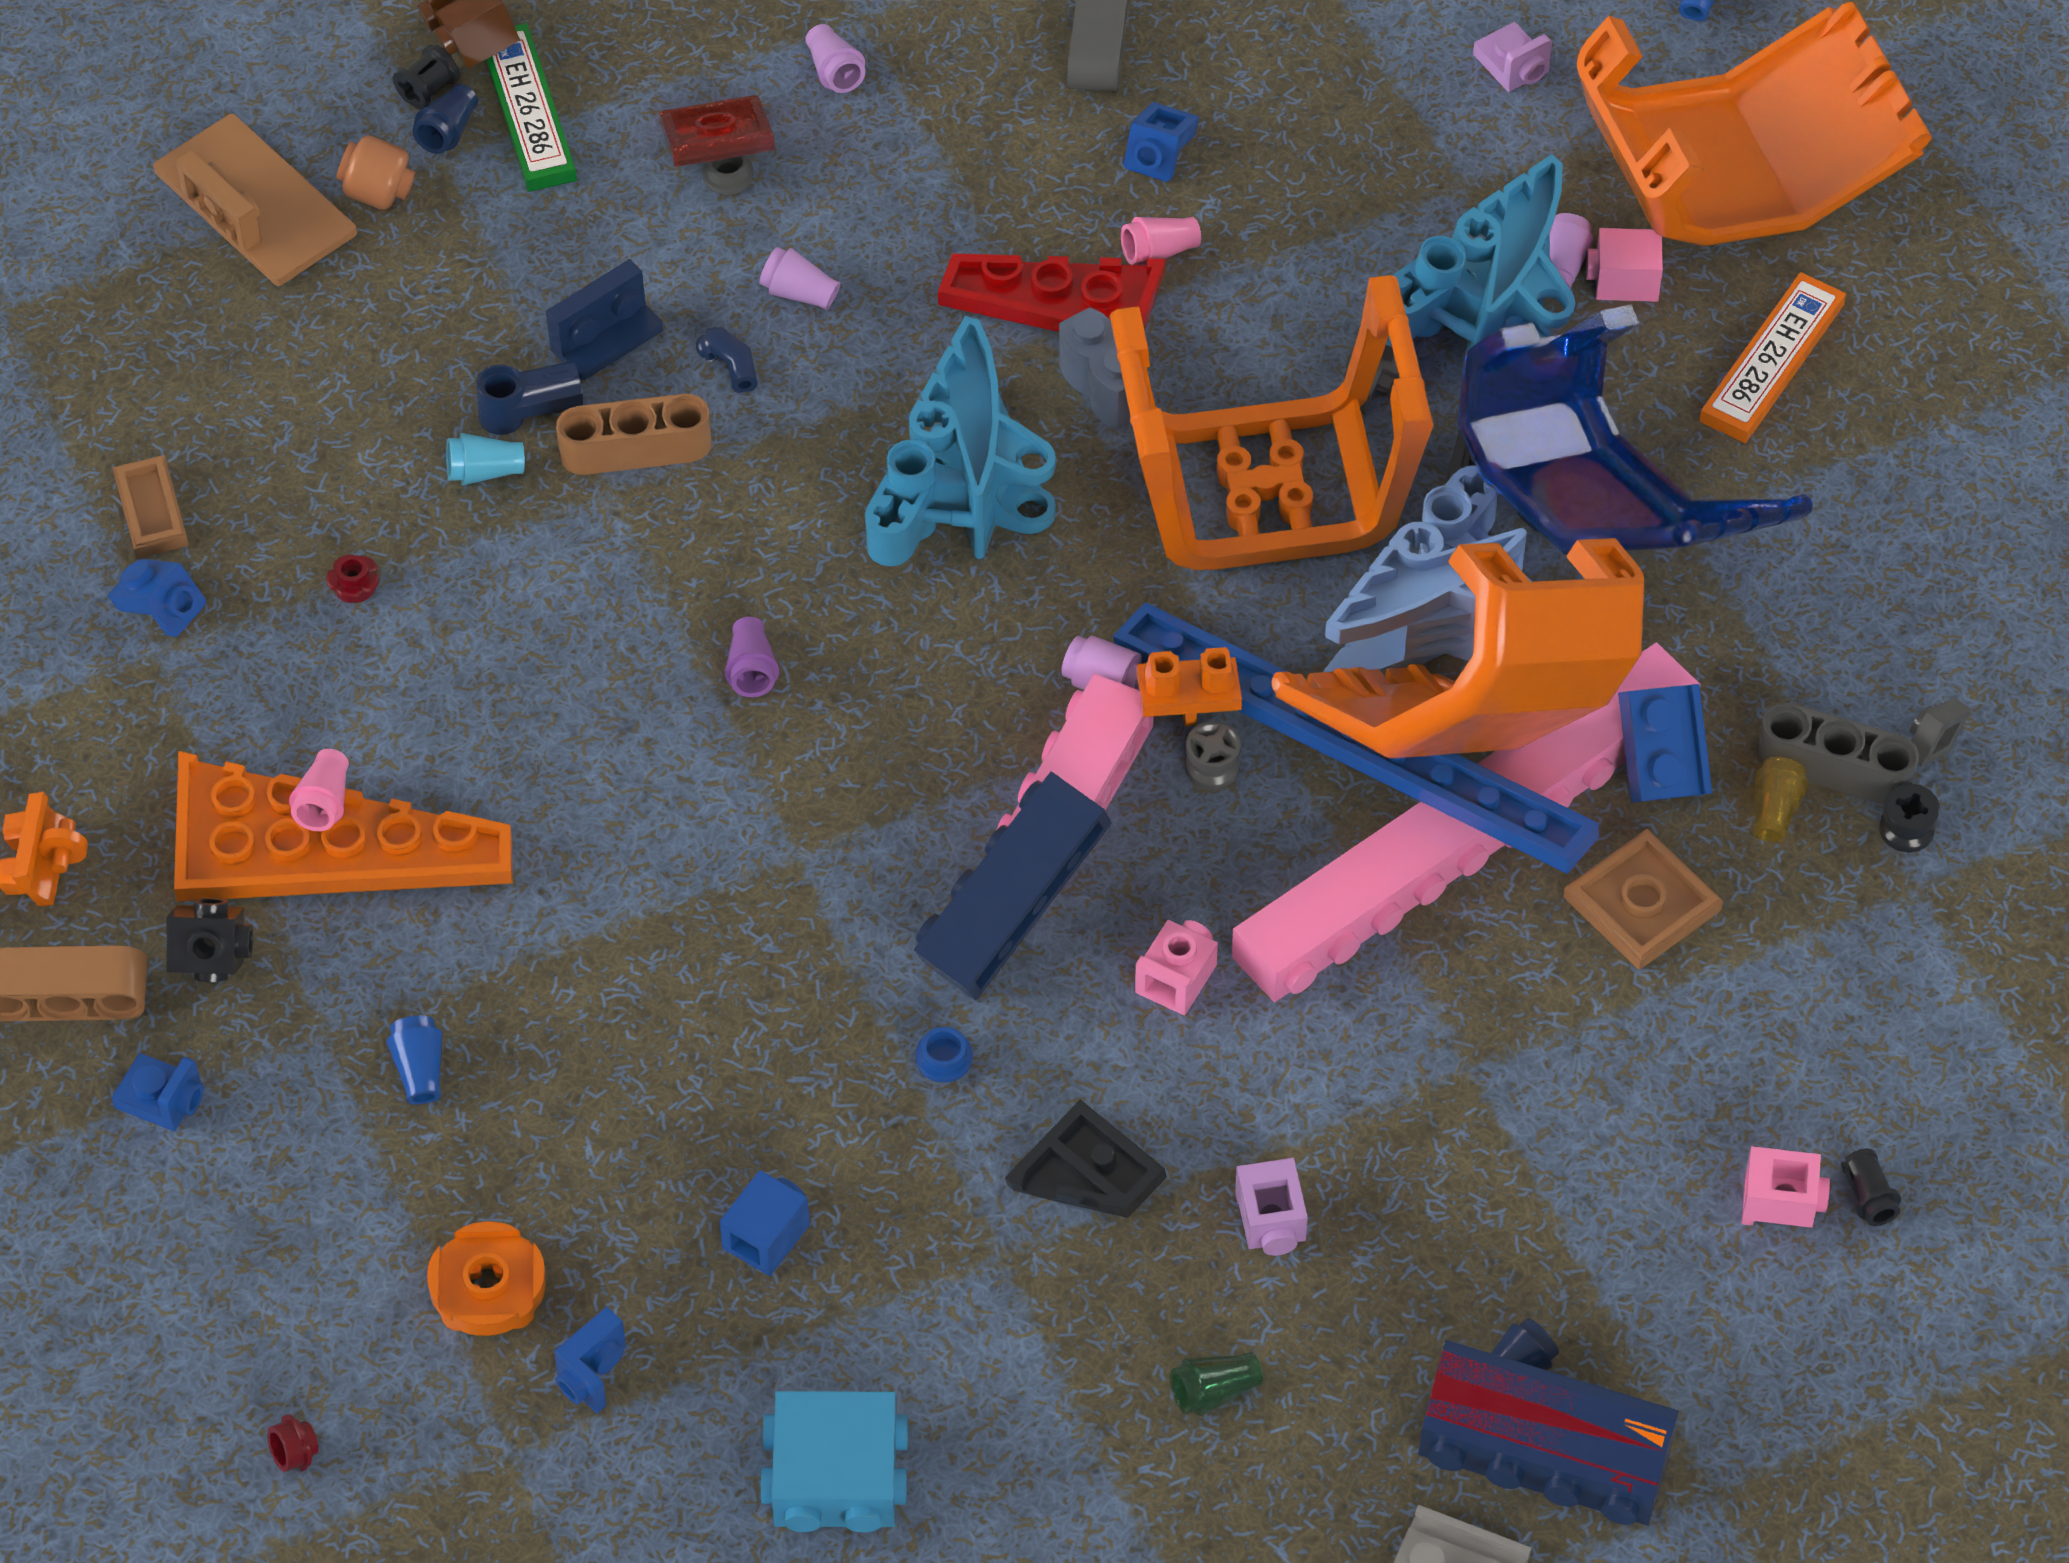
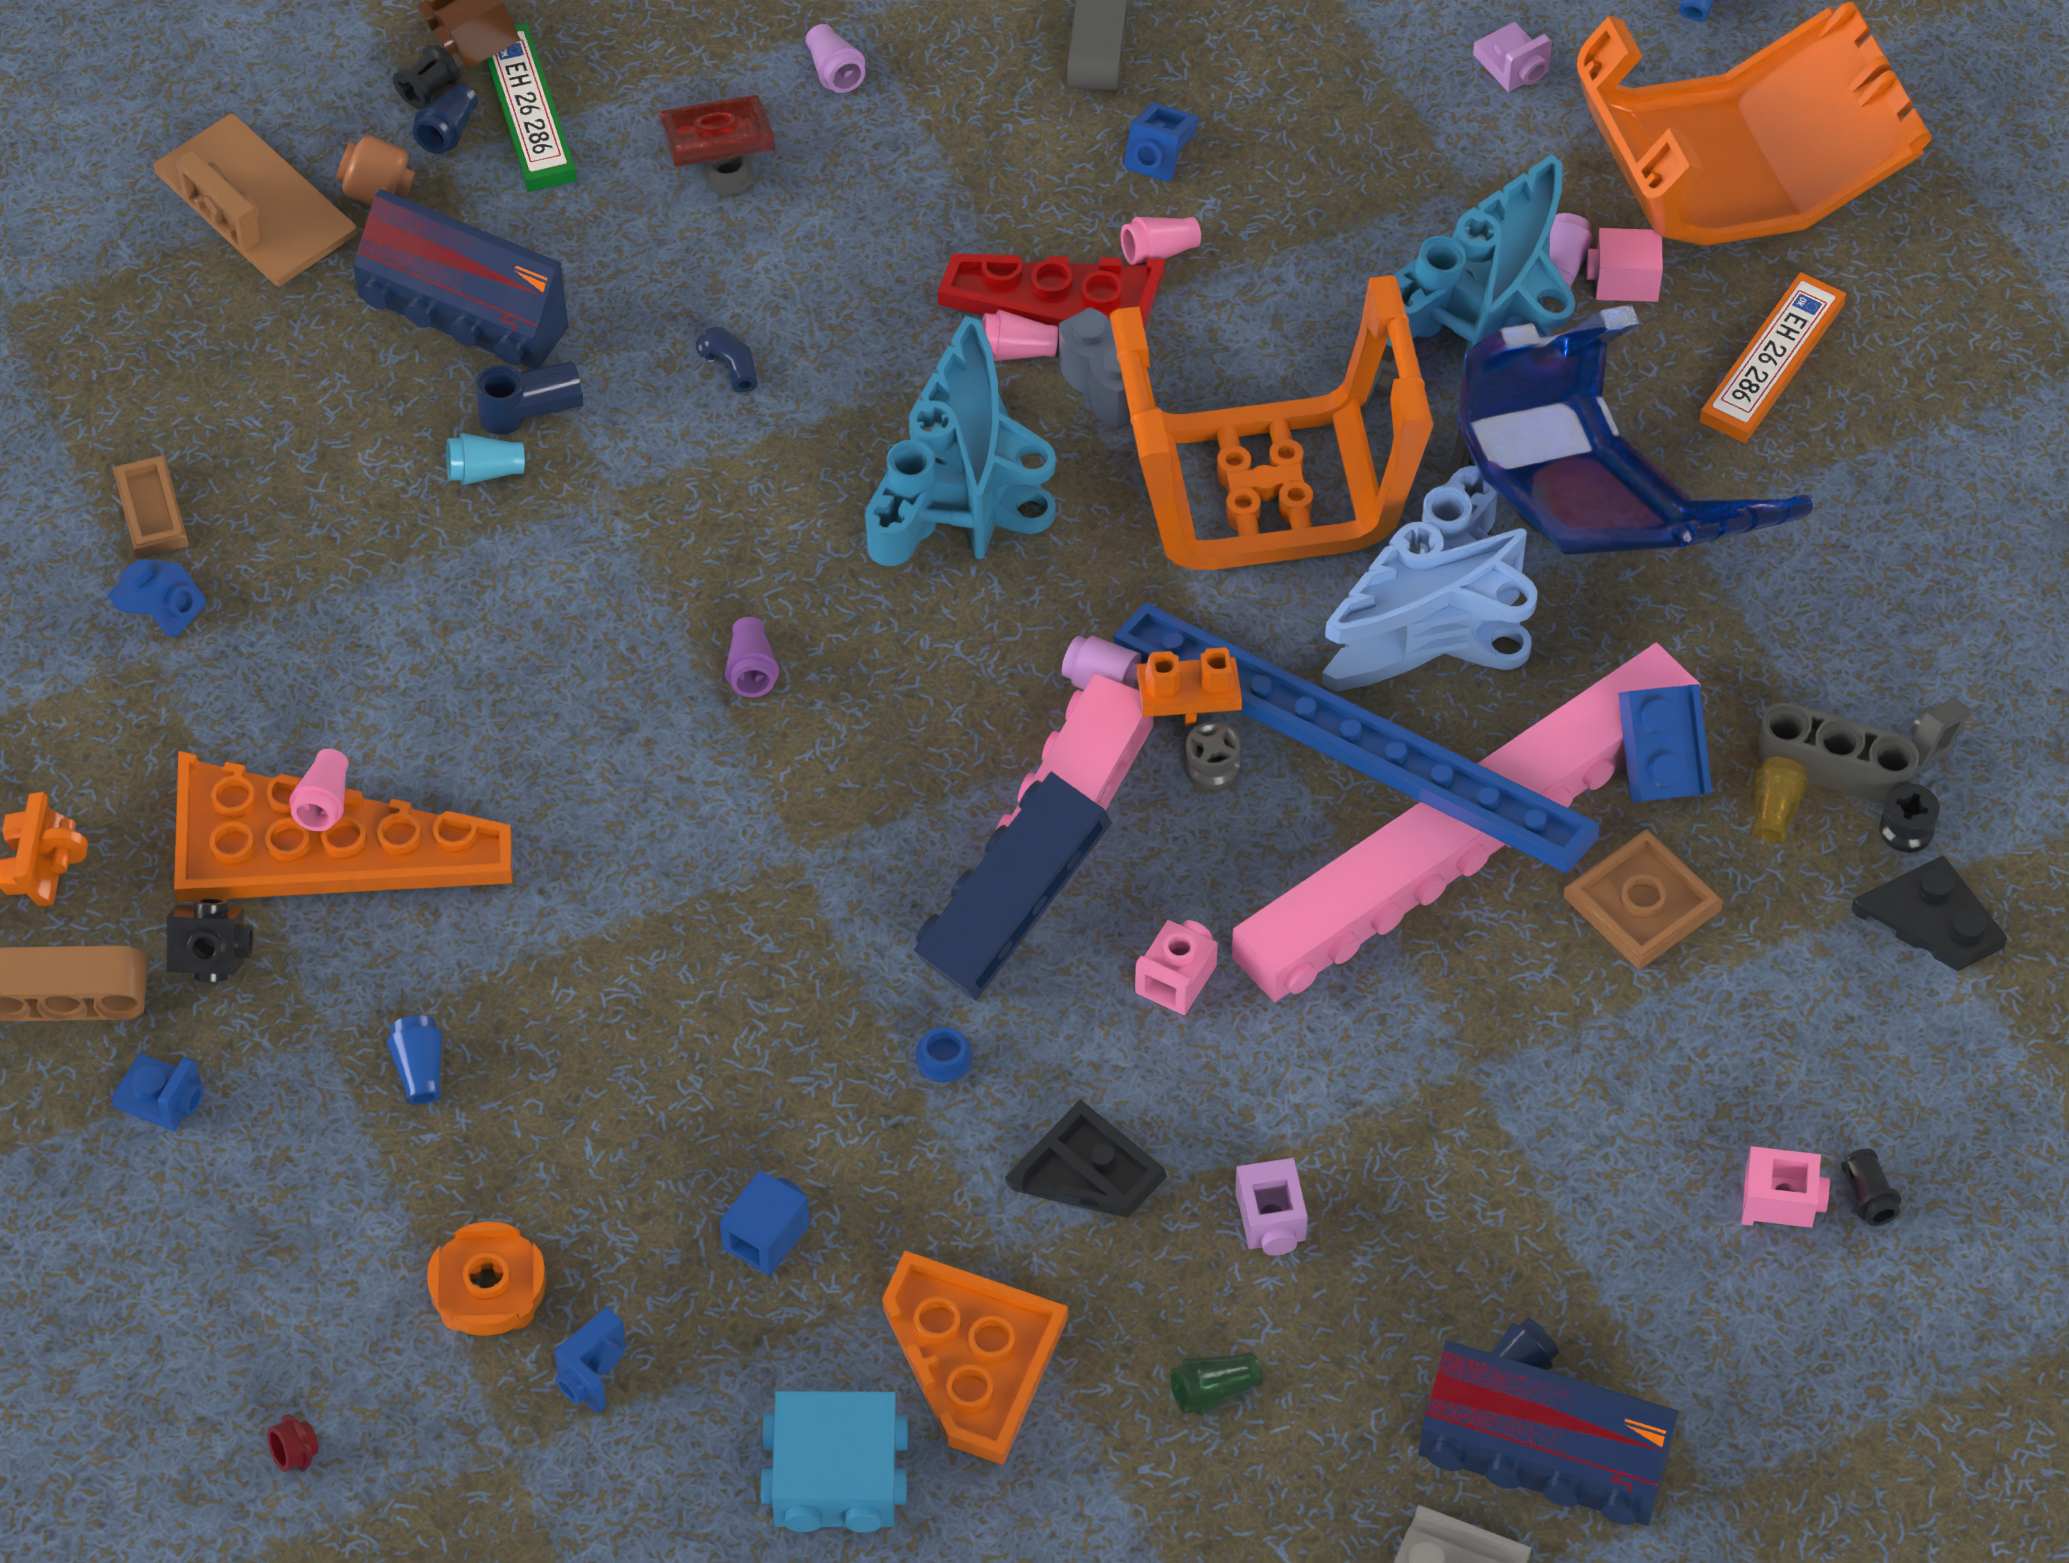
dark red plate [326,554,380,603] -> none
dark blue bracket [546,259,663,380] -> none
medium nougat beam [556,394,712,475] -> none
lavender cone [759,247,841,310] -> none
orange windscreen [1272,538,1644,758] -> none
none -> dark blue slope [353,189,569,369]
none -> orange plate [882,1250,1068,1465]
none -> bright pink cone [982,310,1058,361]
none -> black wing [1851,855,2007,971]

